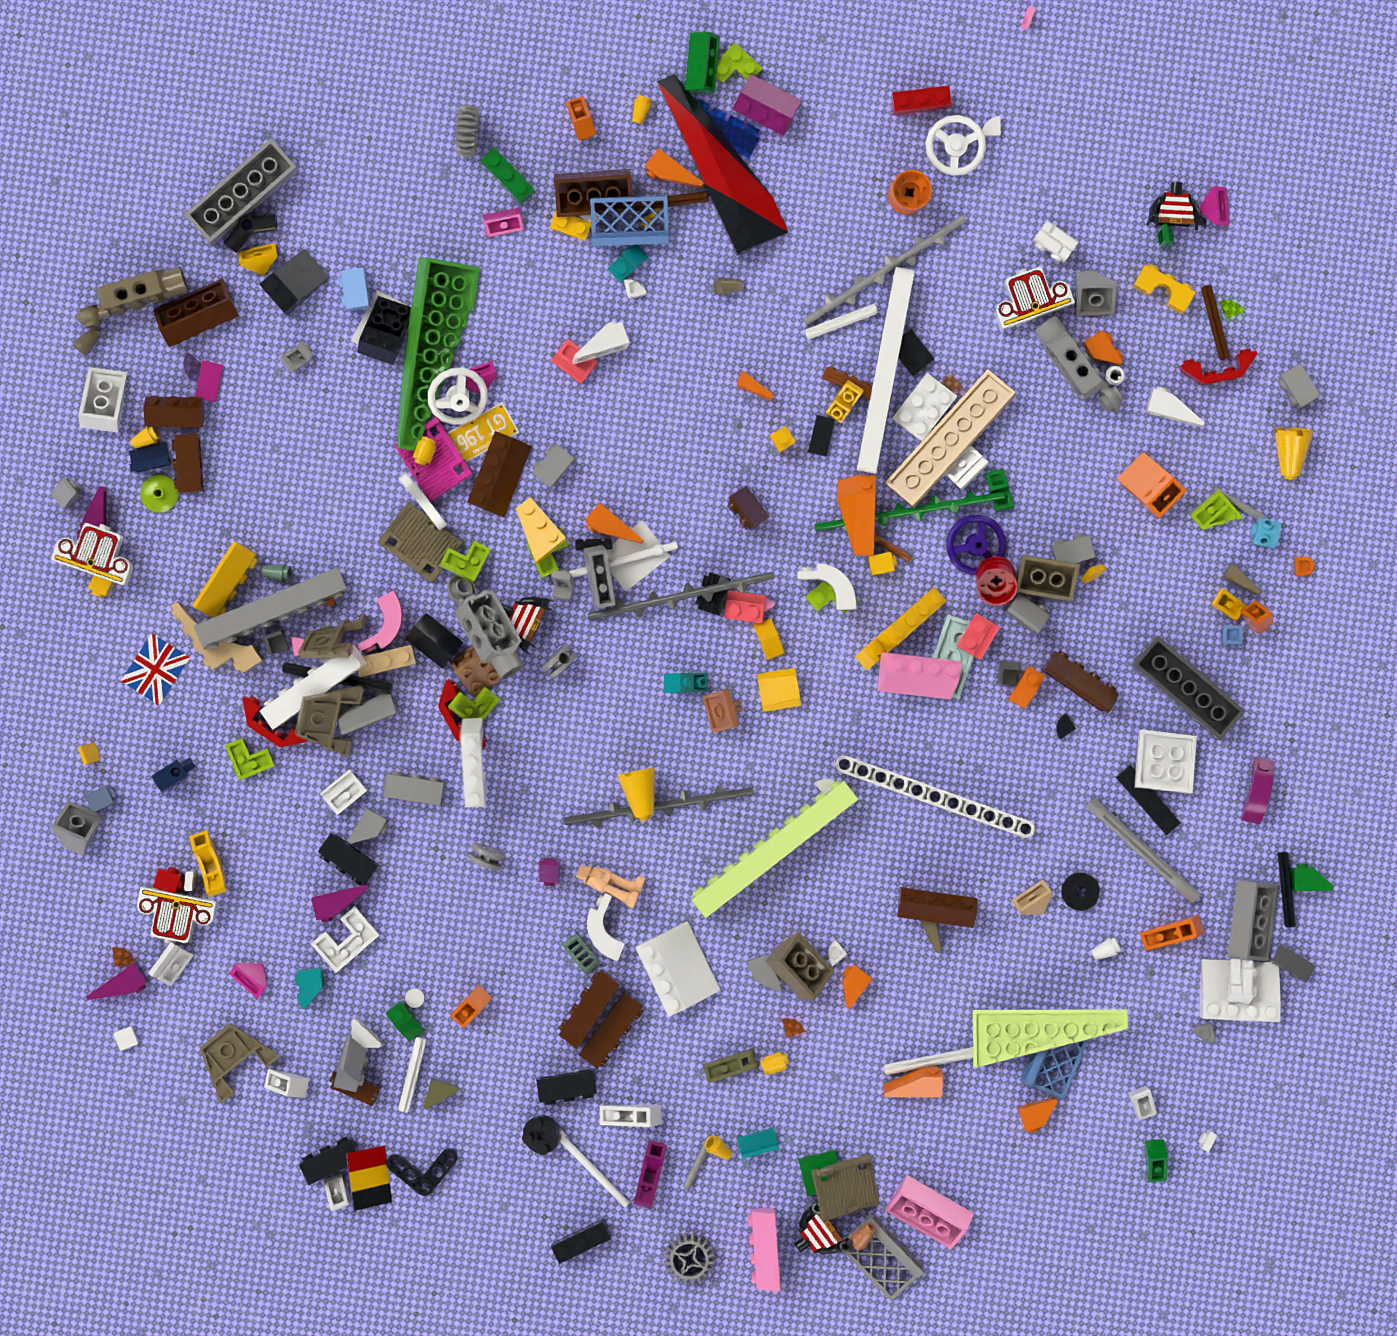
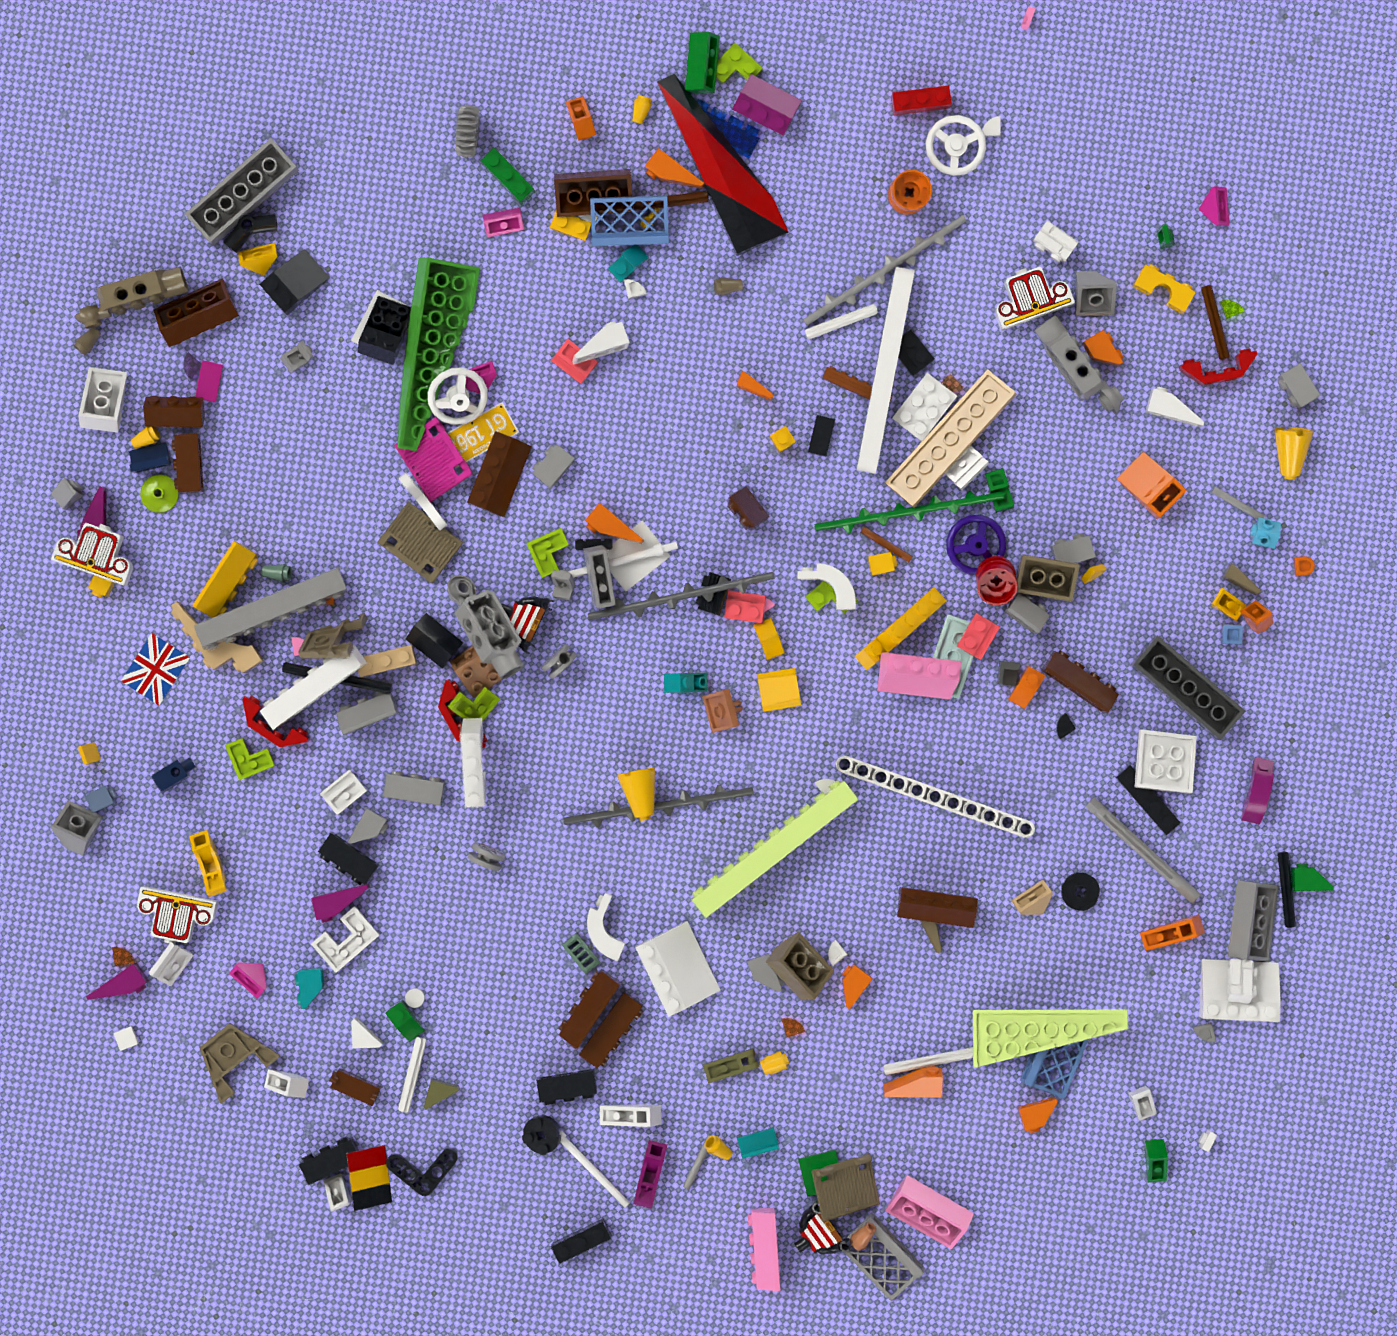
red brick [153,867,185,893] -> none
white tile [184,871,196,891] -> none
dark grey panel [263,631,289,655] -> none
dark tan wing [295,686,364,757] -> none
light grey slope [333,1036,368,1092] -> none
light blue brick [338,268,371,311] -> none
bright pink arch [357,591,403,653] -> none
yellow brick [412,436,437,466] -> none
lime plate [439,541,491,583] -> none
orange slope [450,985,492,1029] -> none
yellow wing [516,497,567,564] -> none
magenta slope [539,858,561,886] -> none
light nougat piece [576,864,646,909] -> none
light grey gear [664,1232,715,1285] -> none
yellow slope [825,380,864,423] -> none
orange wedge [837,475,876,556] -> none
white cone [1091,937,1121,960] -> none
white cone [1106,366,1125,385] -> none
torso [1146,182,1207,230] -> none
lime wing [1189,489,1243,530] -> none
dark grey slope [1271,945,1316,983] -> none

